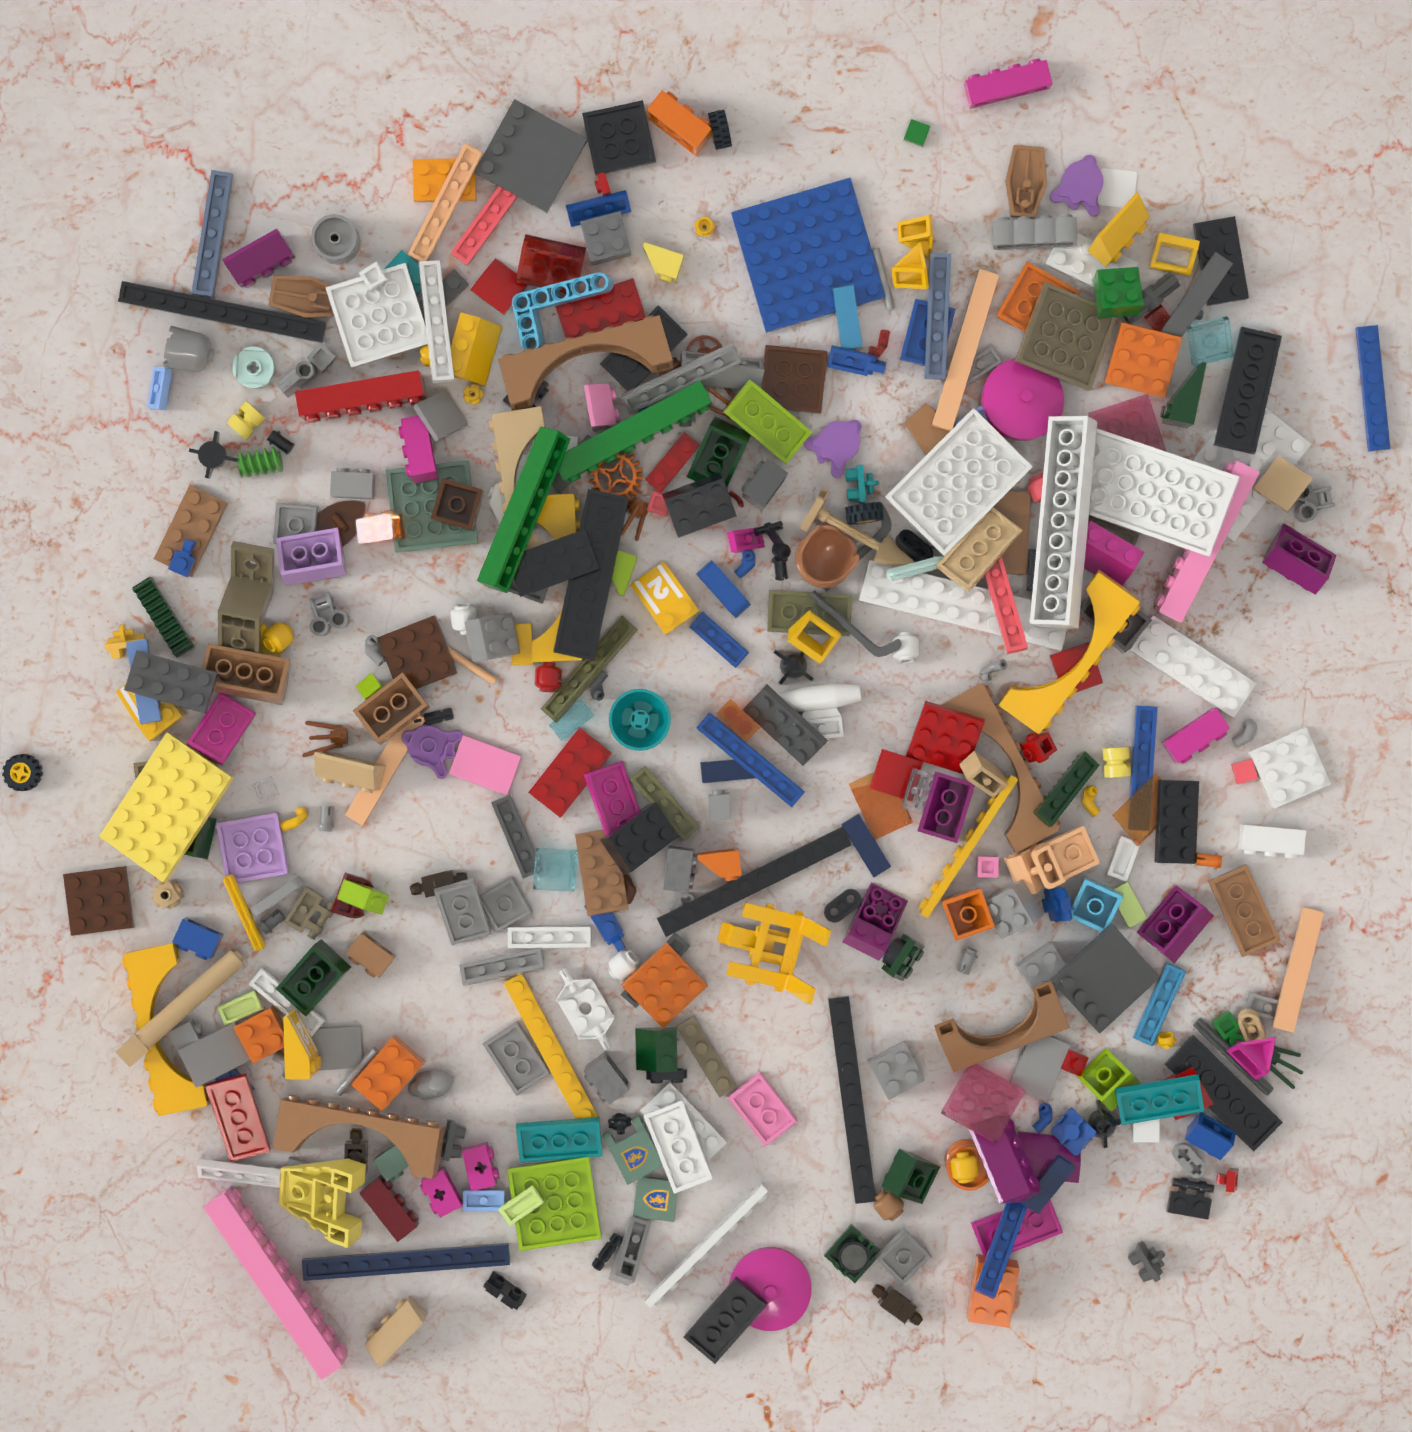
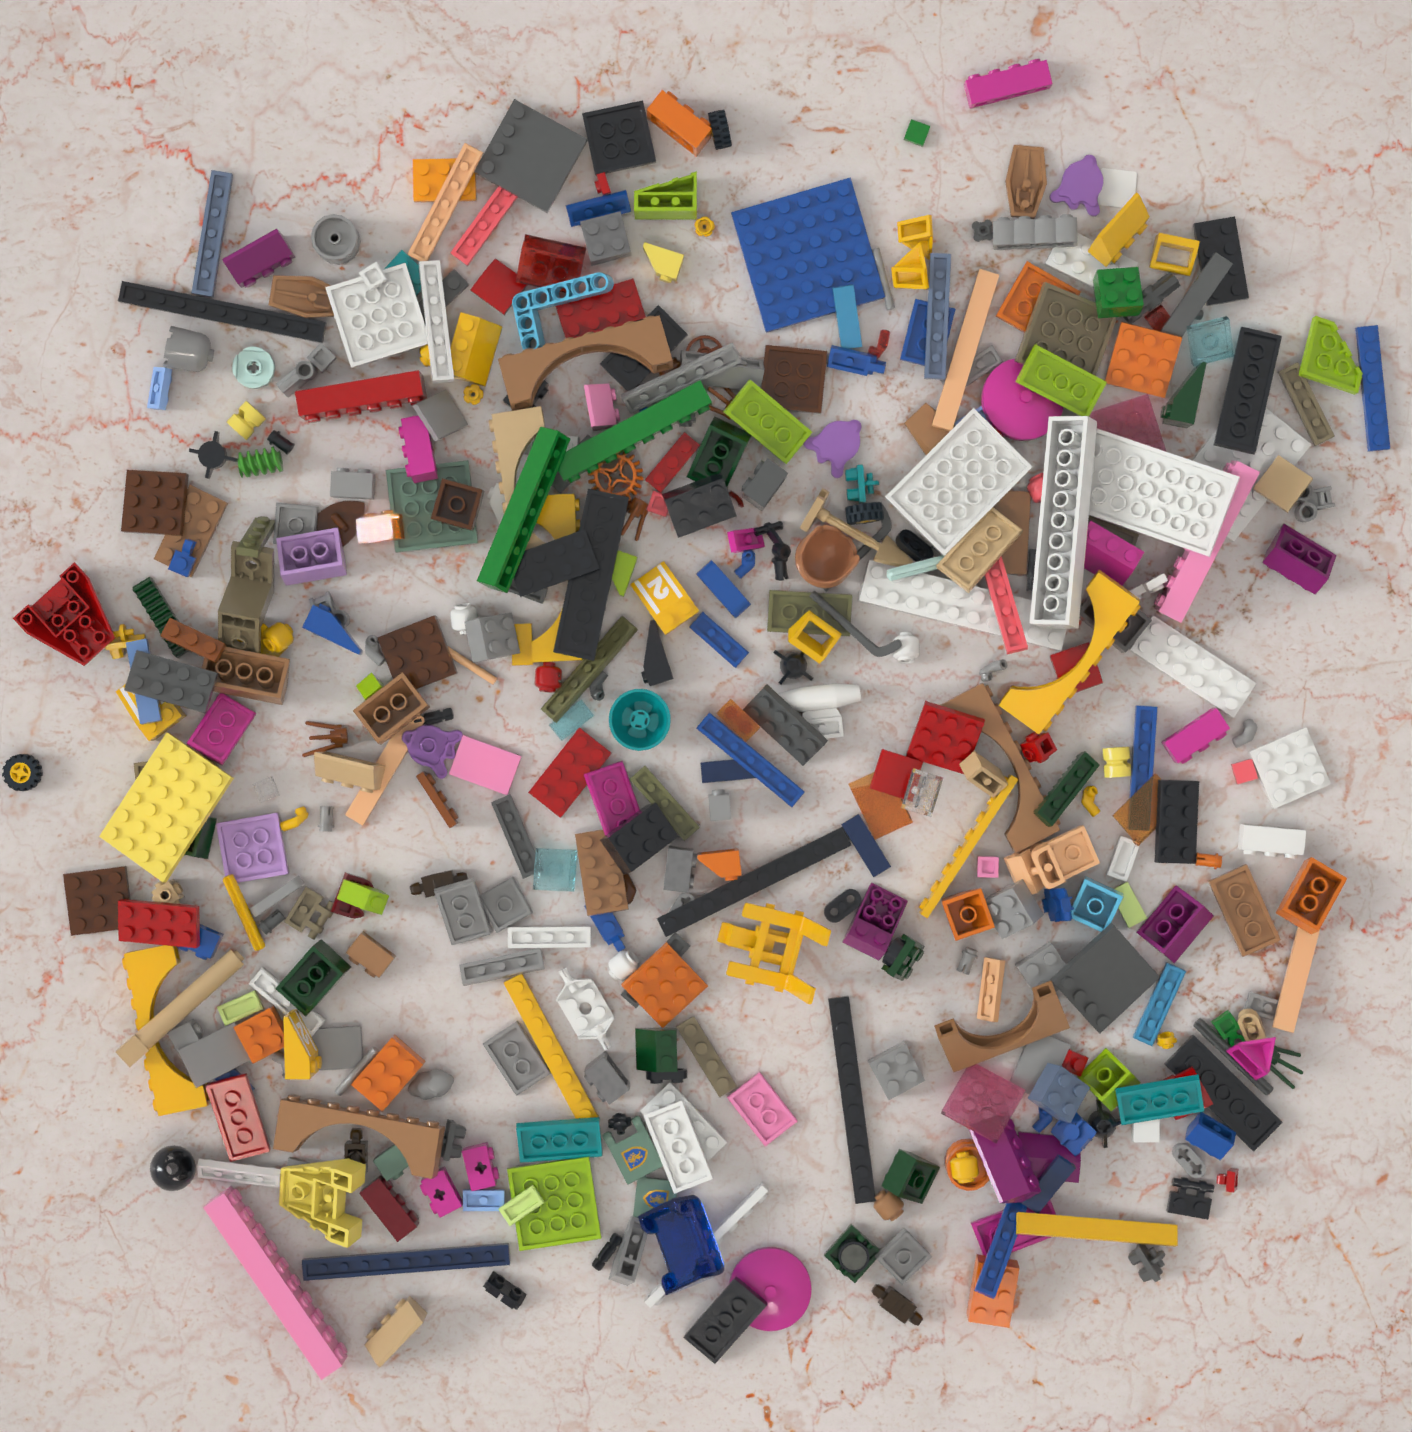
magenta slope [917,771,975,843] -> none
none -> red wedge [13,562,115,666]
none -> red plate [118,899,200,948]
none -> reddish brown plate [121,470,189,536]
none -> black wheel [150,1145,196,1191]
none -> dark orange plate [160,618,226,664]
none -> olive plate [237,516,275,558]
none -> blue slope [302,603,363,655]
none -> dark orange plate [416,771,459,828]
none -> lime wedge [634,171,697,220]
none -> clear blue windscreen [638,1195,724,1295]
none -> black slope [641,620,674,686]
none -> dark grey plate [972,219,993,242]
none -> light nougat plate [977,957,1006,1022]
none -> lime plate [1015,344,1107,416]
none -> yellow tile [1016,1212,1178,1247]
none -> sand blue brick [1028,1063,1090,1123]
none -> white plate [1129,573,1168,599]
none -> orange brick [1276,857,1347,935]
none -> dark tan plate [1278,362,1335,446]
none -> lime plate [1298,316,1363,395]

